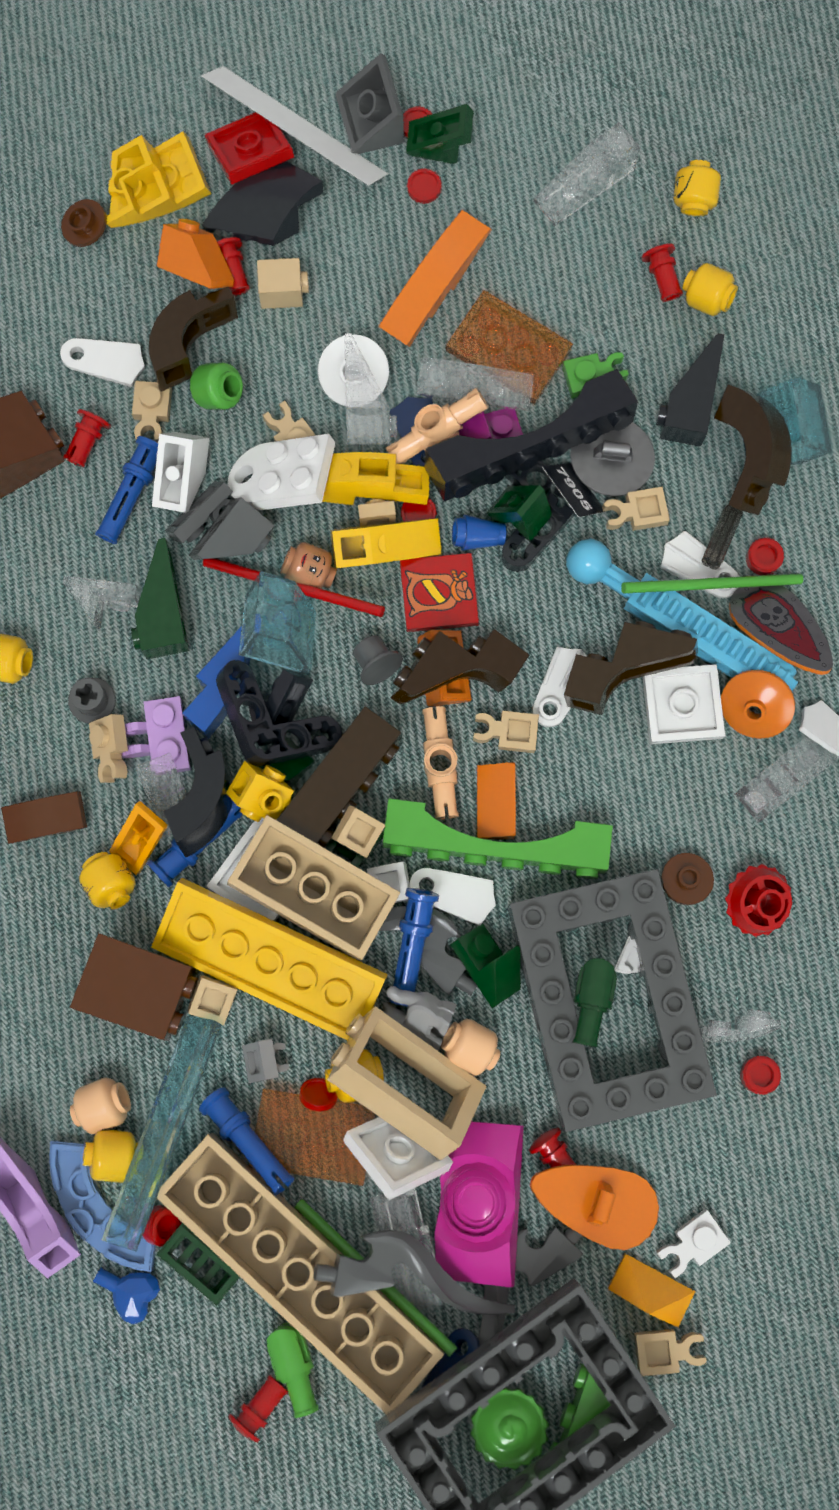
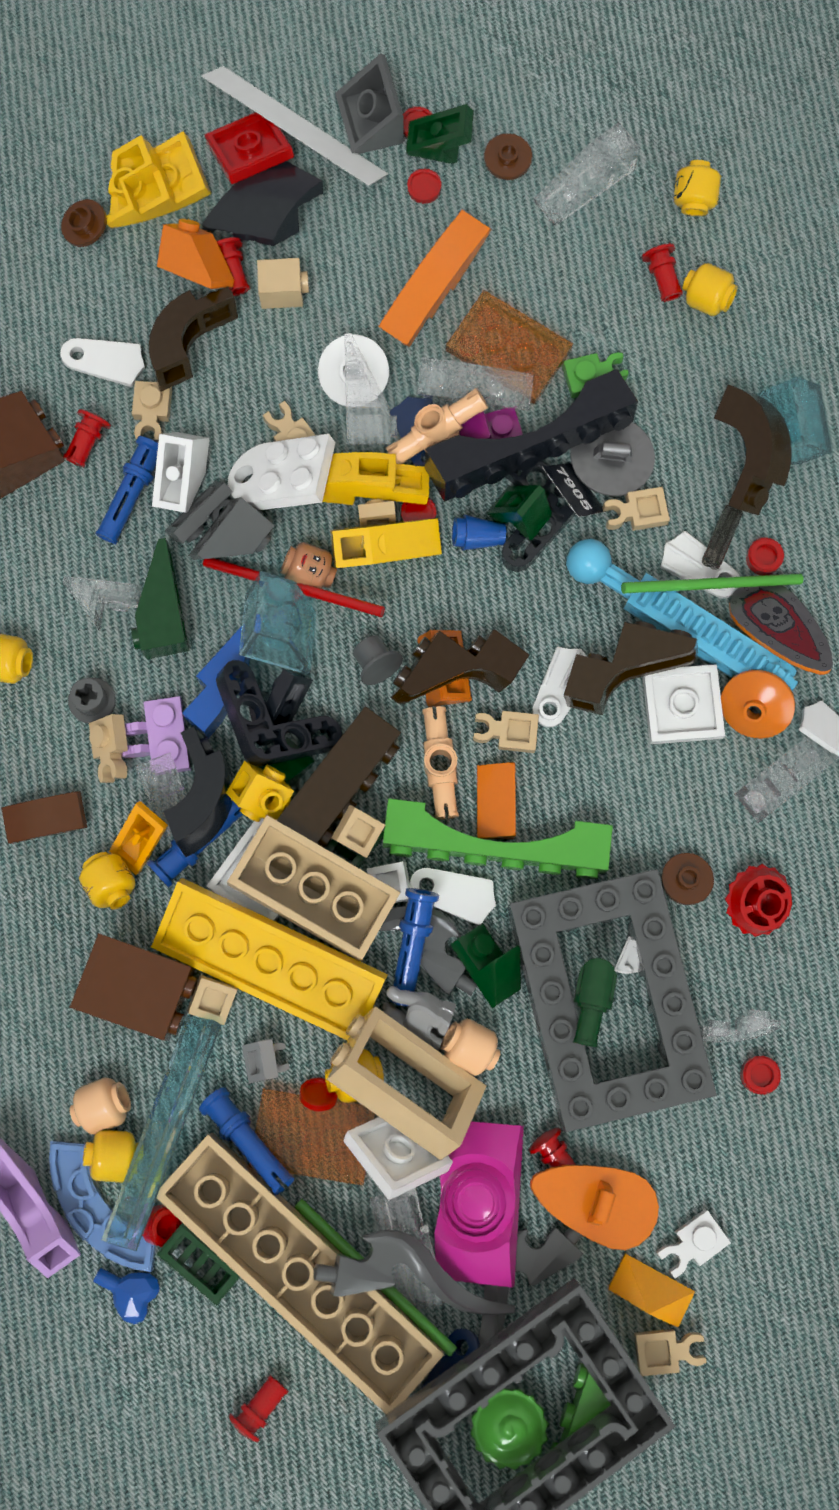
bright green head [190,362,243,410] -> none
bright green arm [267,1322,319,1418] -> none
red tile [400,553,479,632] -> none
black slope [656,333,725,447] -> none
none -> reddish brown piece [484,133,532,180]

